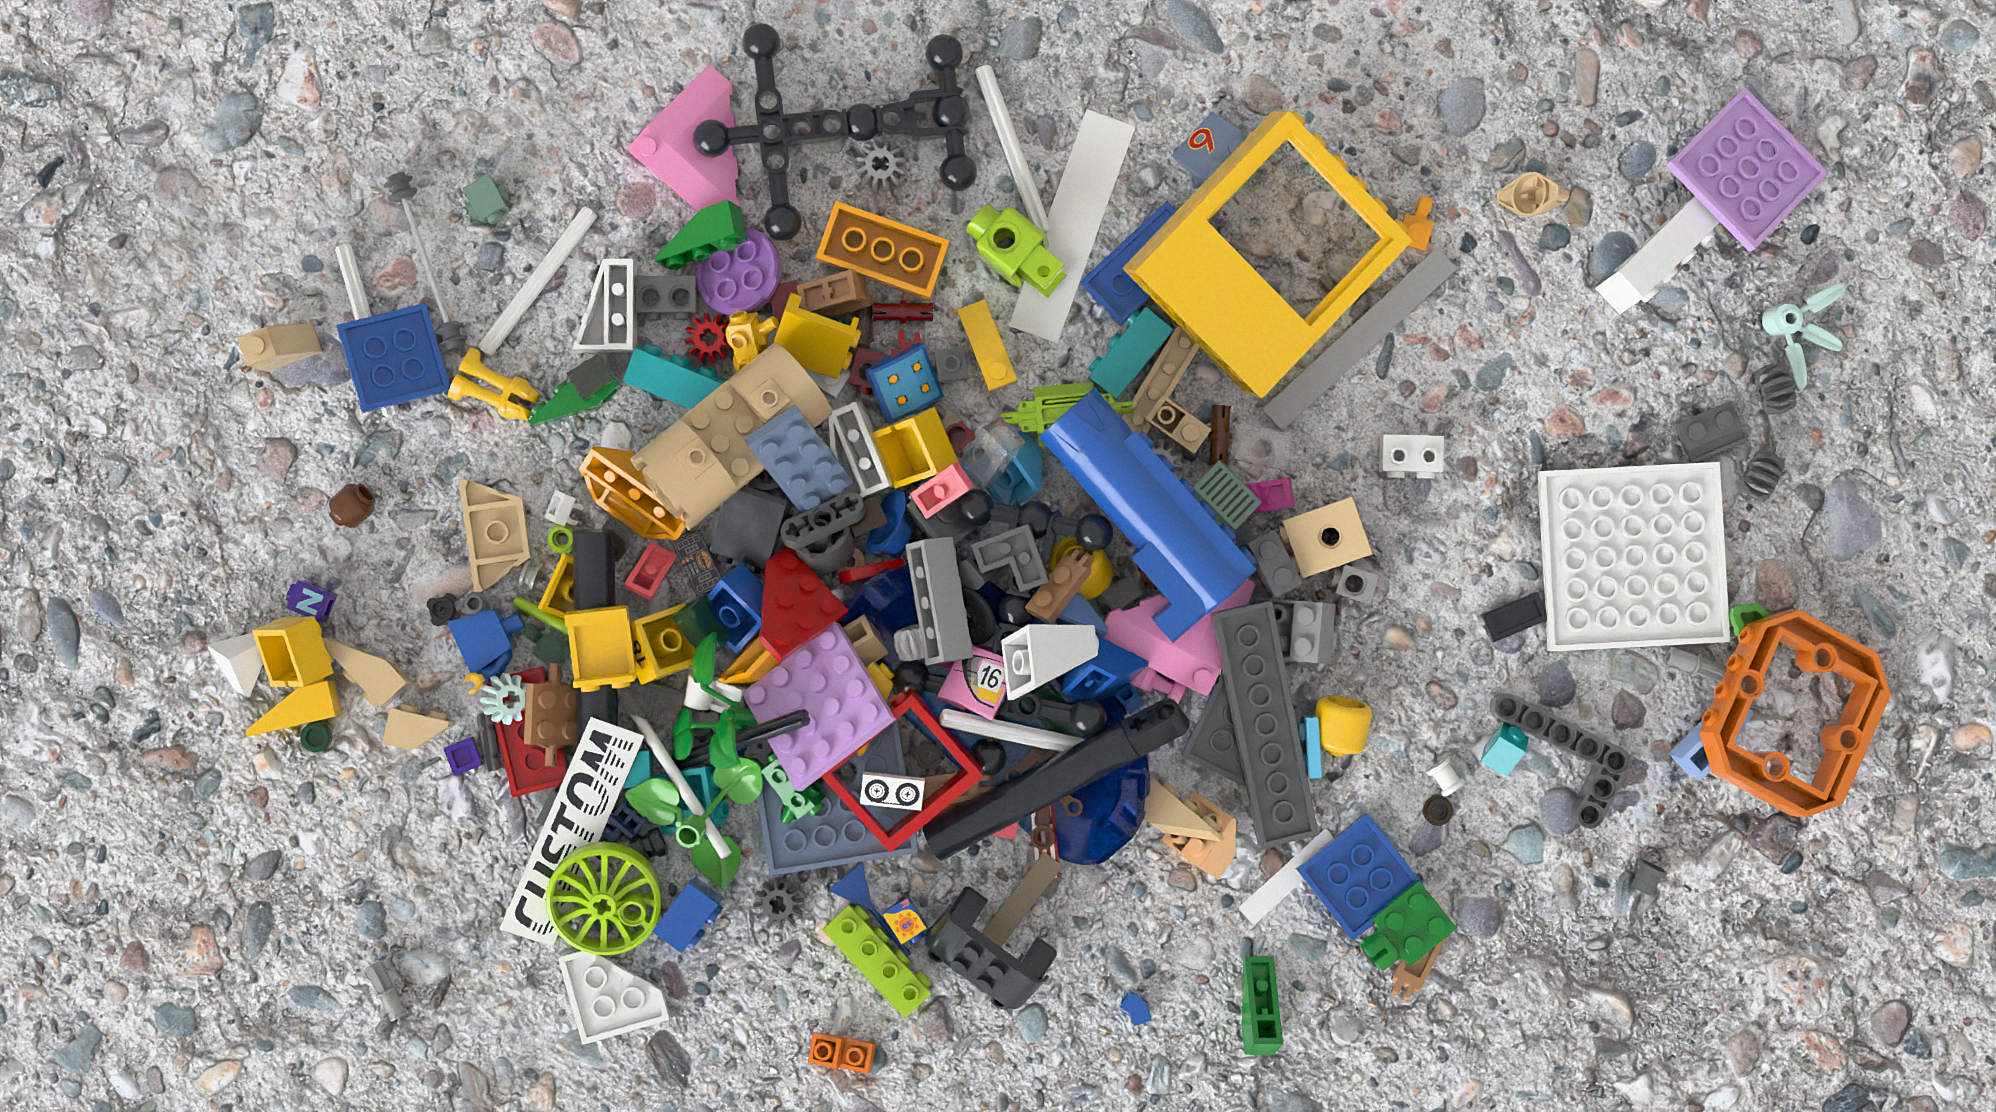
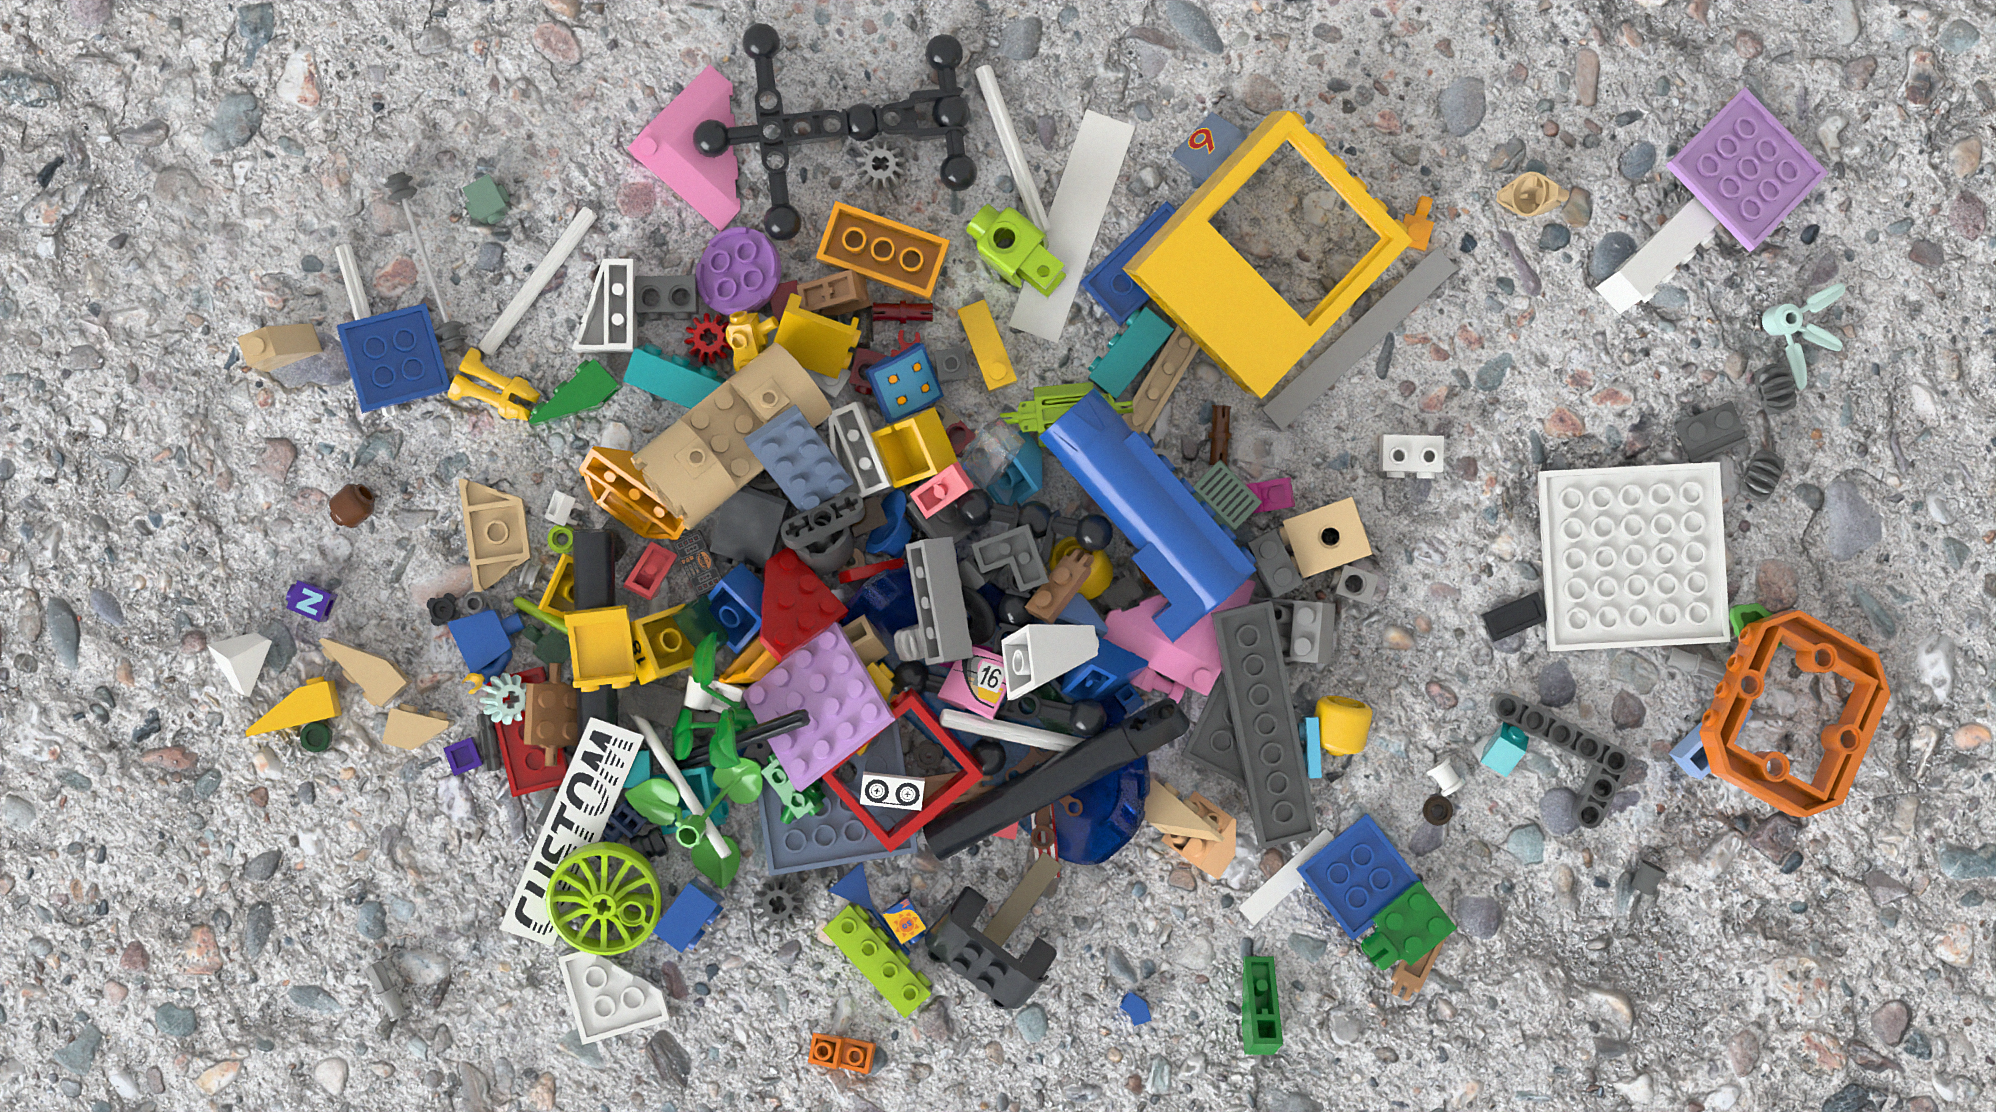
yellow piece [252,616,334,687] -> none
clear smoke panel [566,354,613,402] -> none
green slope [654,200,748,270] -> none
tan slope [1145,395,1212,456] -> none

